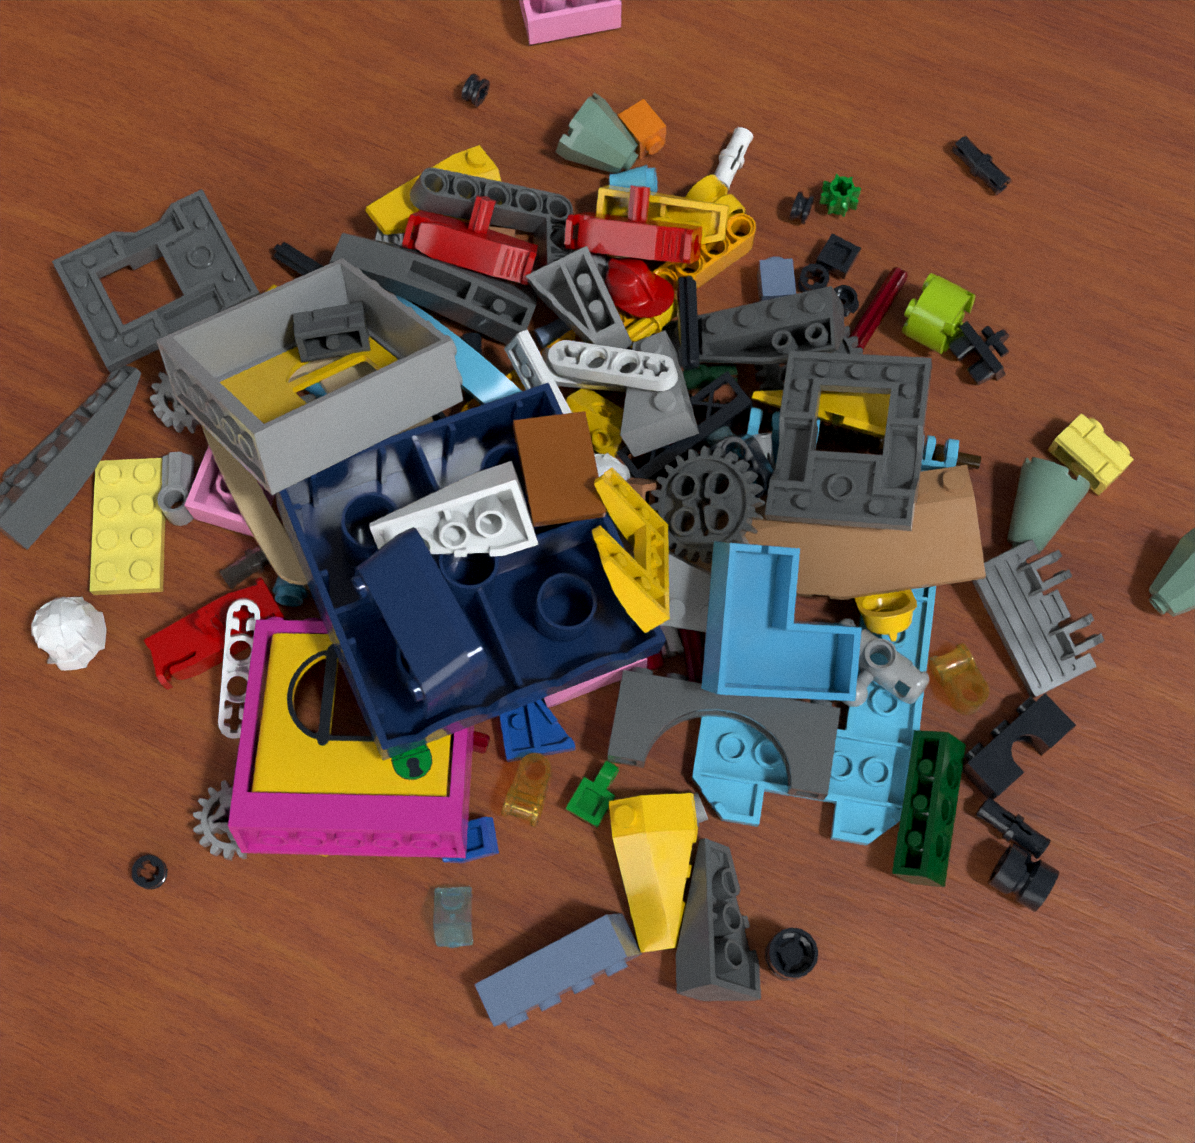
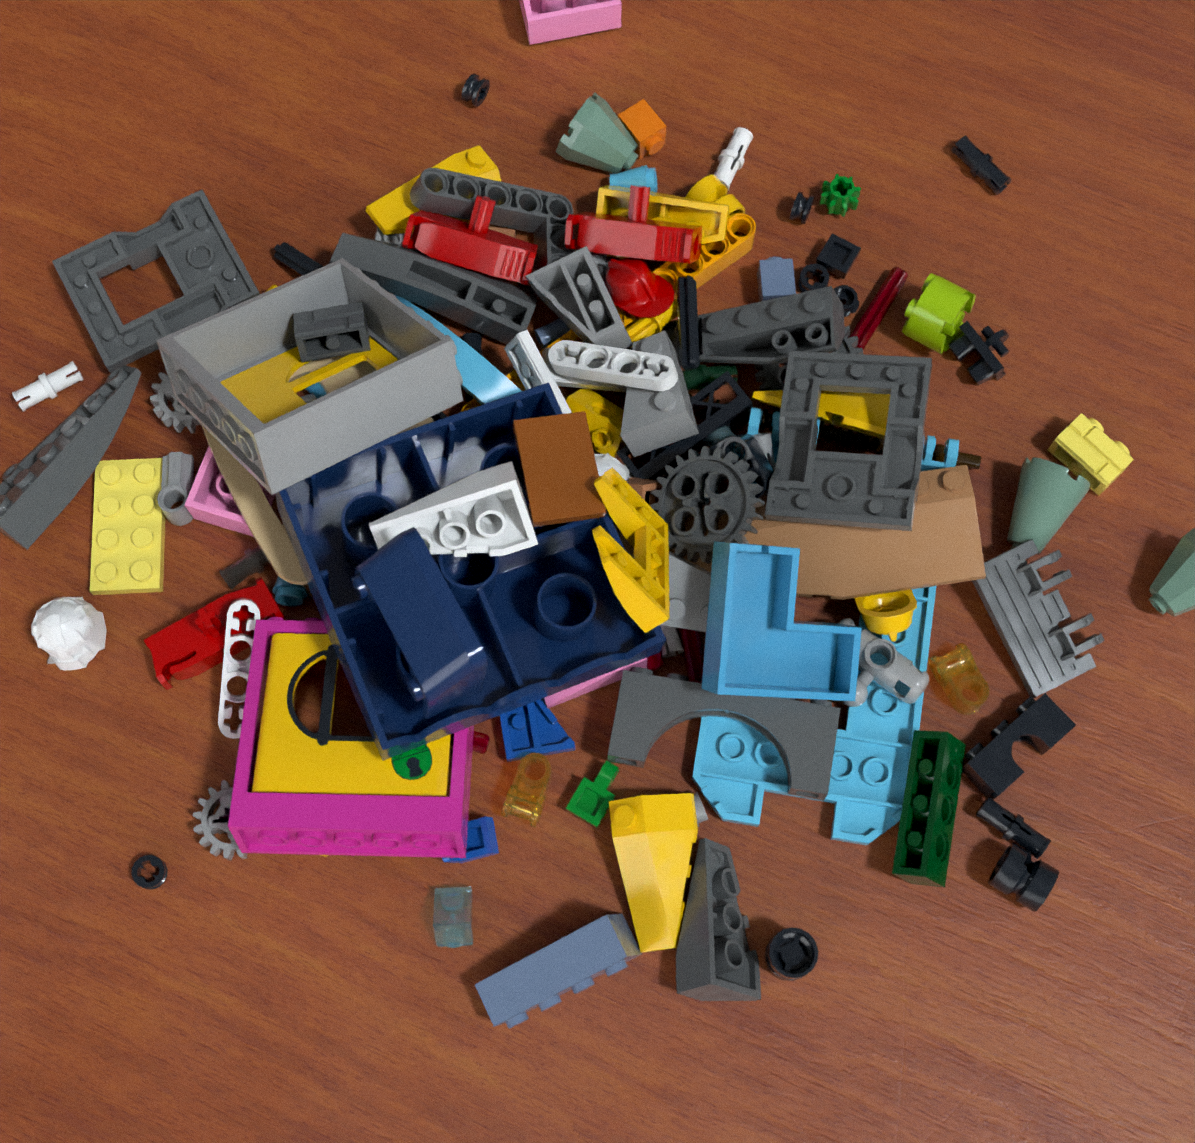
none -> white pin [12,361,84,412]

